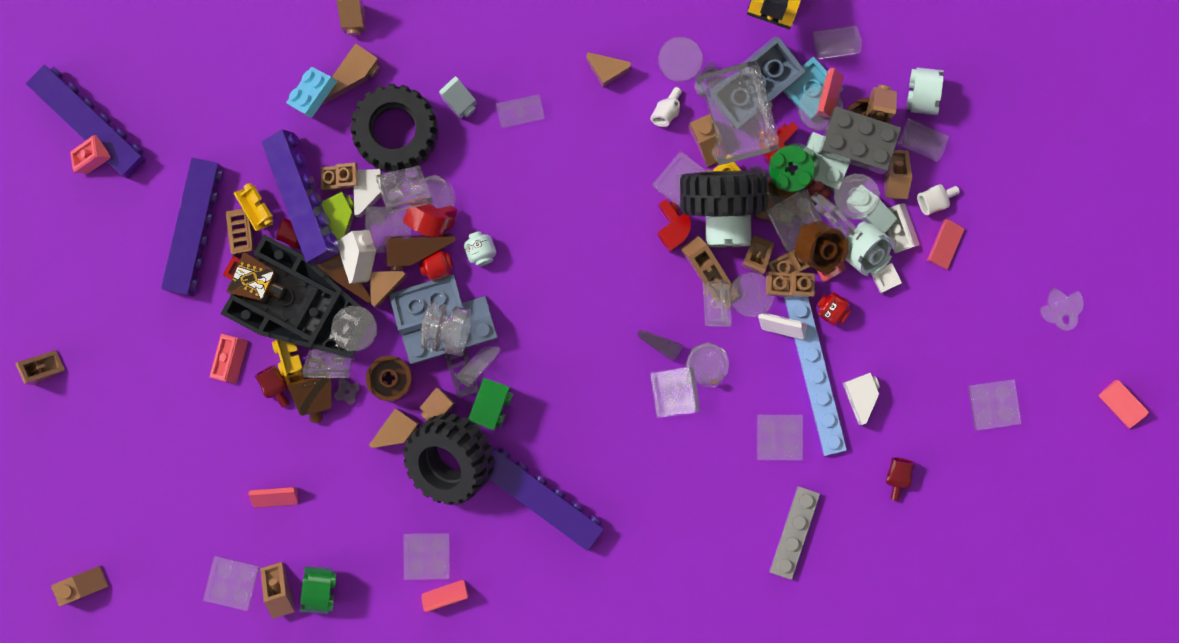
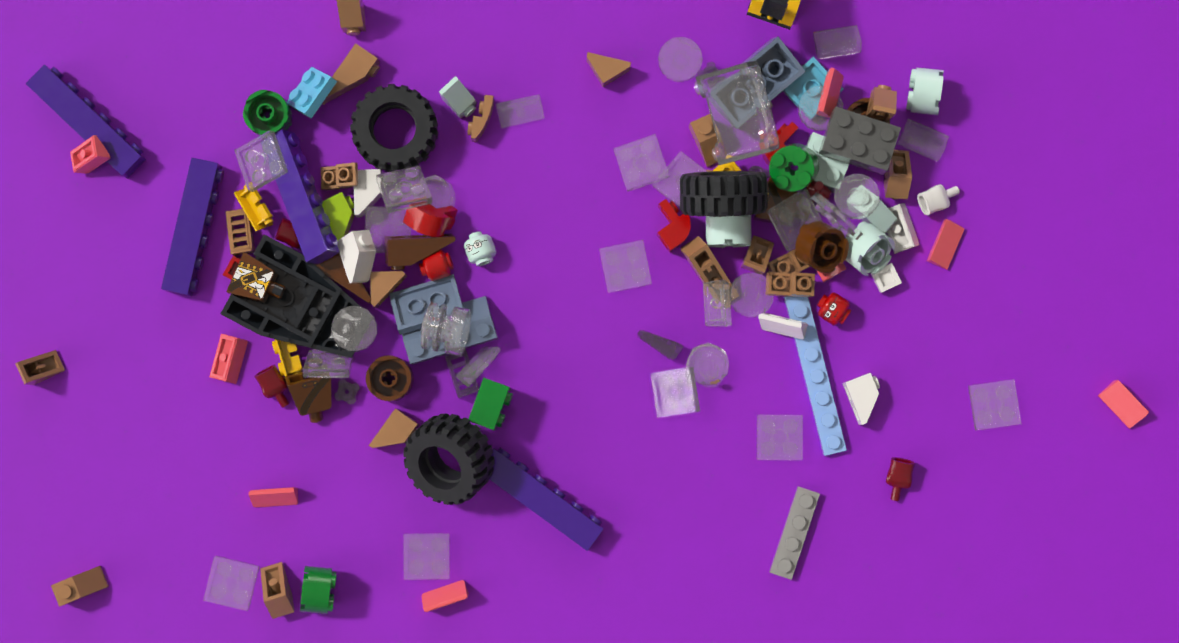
medium nougat slope [420,388,456,420] -> none
white piece [650,87,682,127] -> none
clear plate [1040,288,1084,331] -> none
none -> clear plate [234,130,288,192]
none -> green brick [243,90,292,139]
none -> medium nougat slope [468,95,495,142]
none -> clear plate [599,240,652,293]
none -> clear plate [613,134,670,192]

